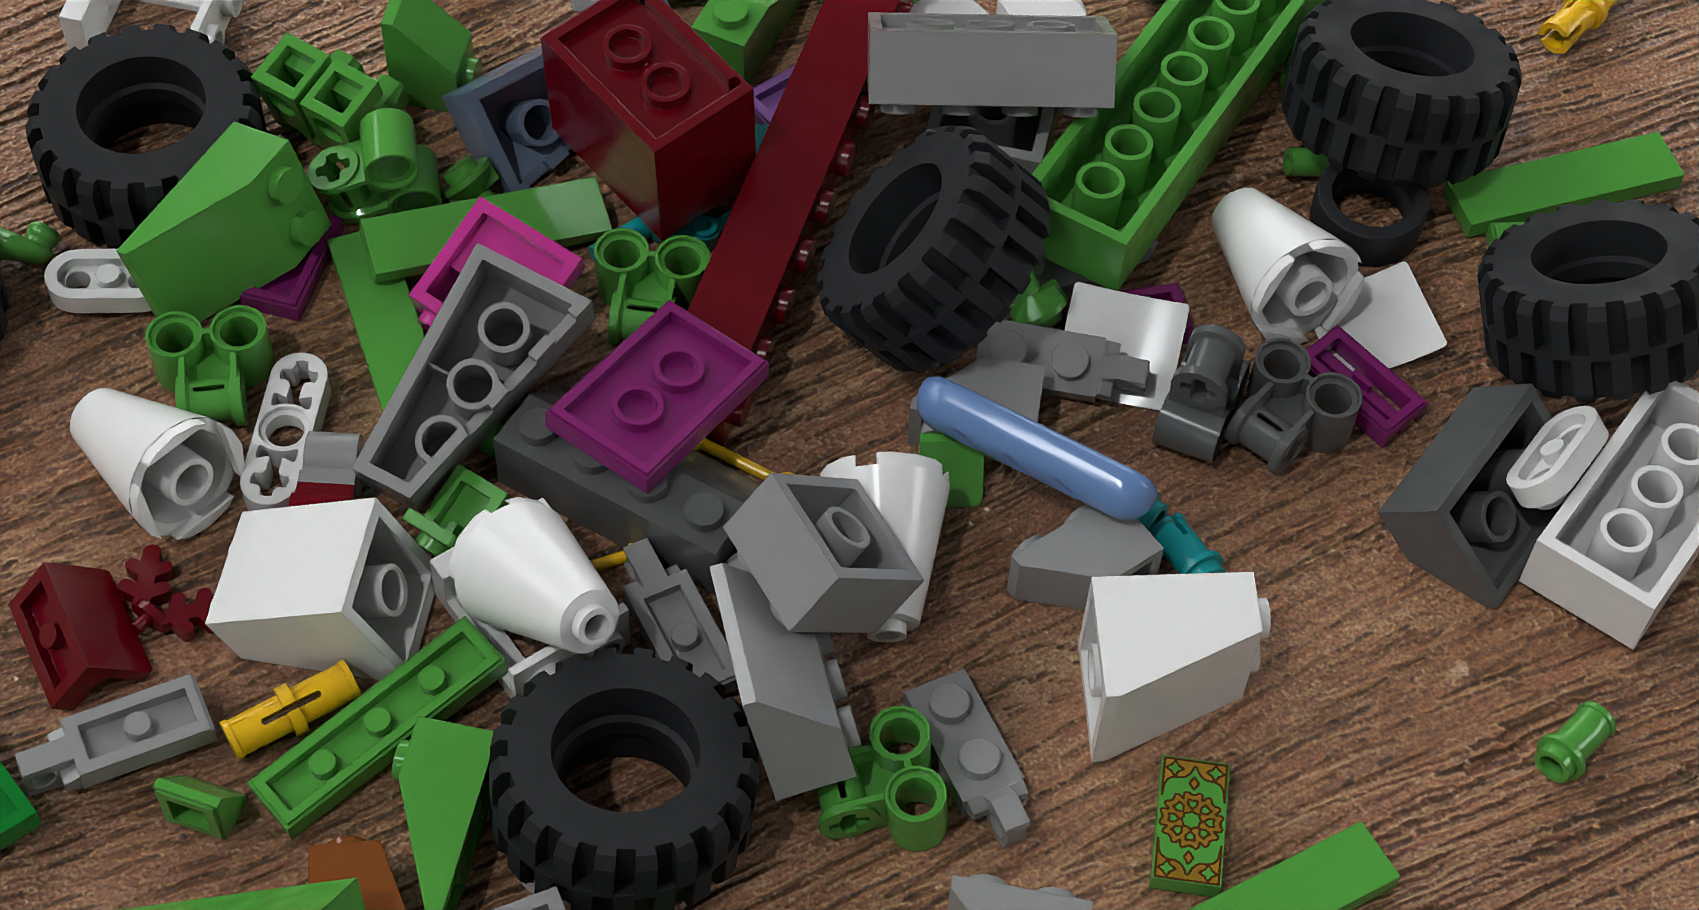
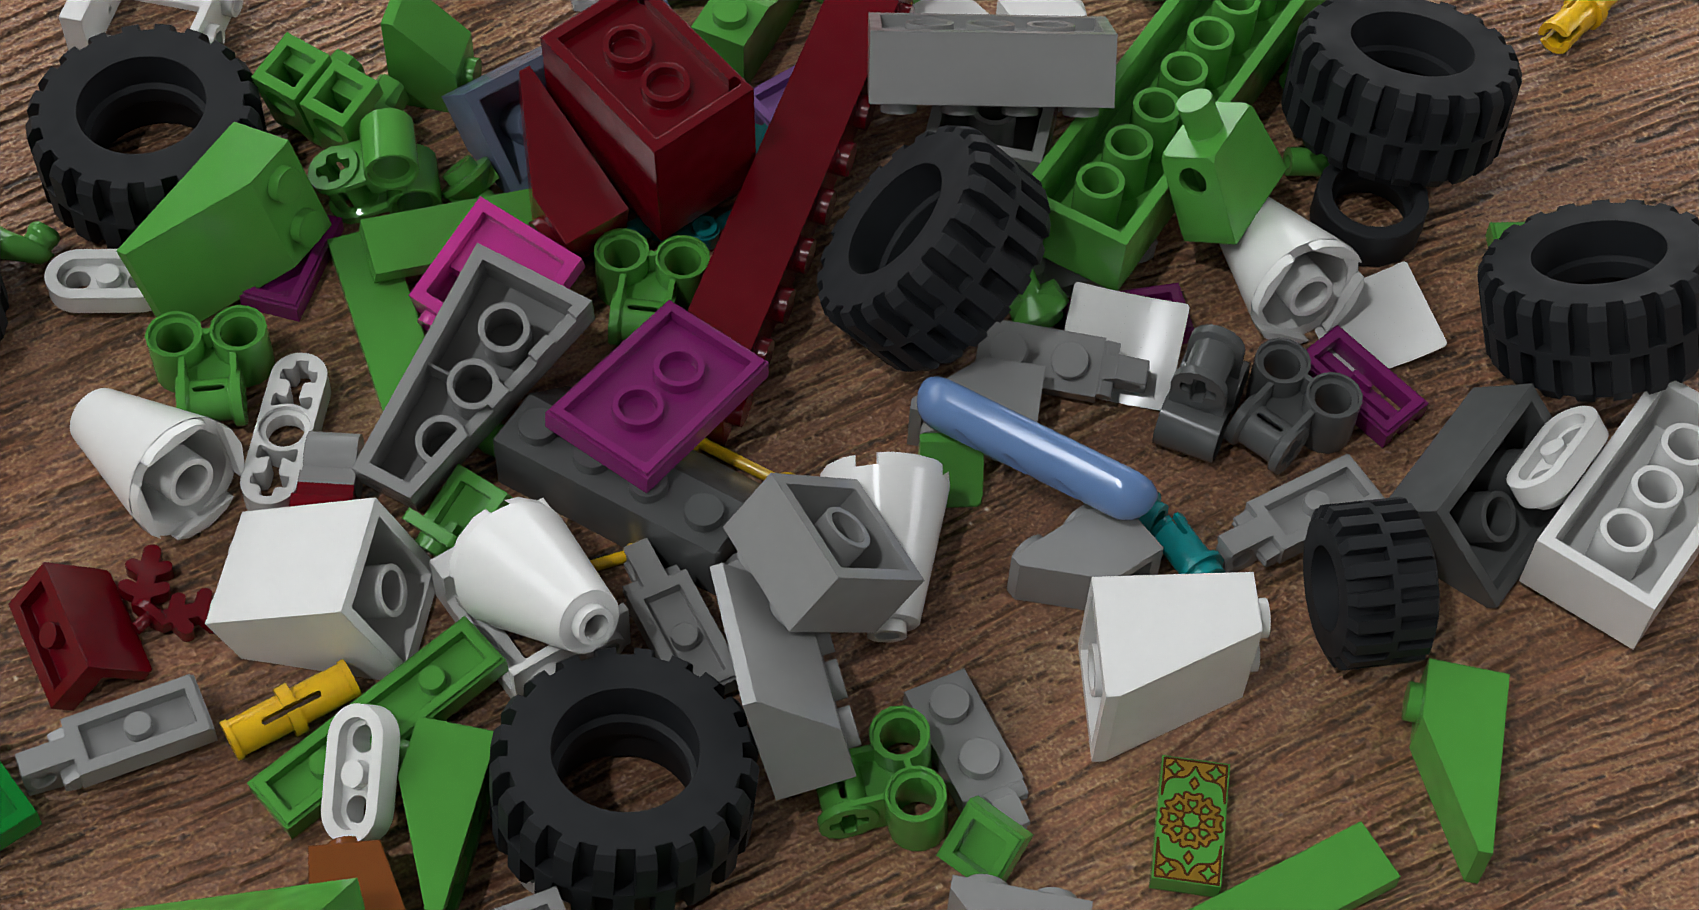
bright green slope [153,775,247,839] -> none
bright green tile [1442,132,1685,238] -> none
bright green pin [1534,701,1616,783] -> none
none -> white plate [321,703,400,841]
none -> dark red slope [519,65,629,258]
none -> bright green tile [936,795,1034,882]
none -> bright green torso [1162,89,1287,245]
none -> light grey hinge [1215,454,1385,573]
none -> black tyre [1303,497,1440,670]
none -> bright green slope [1401,658,1510,884]

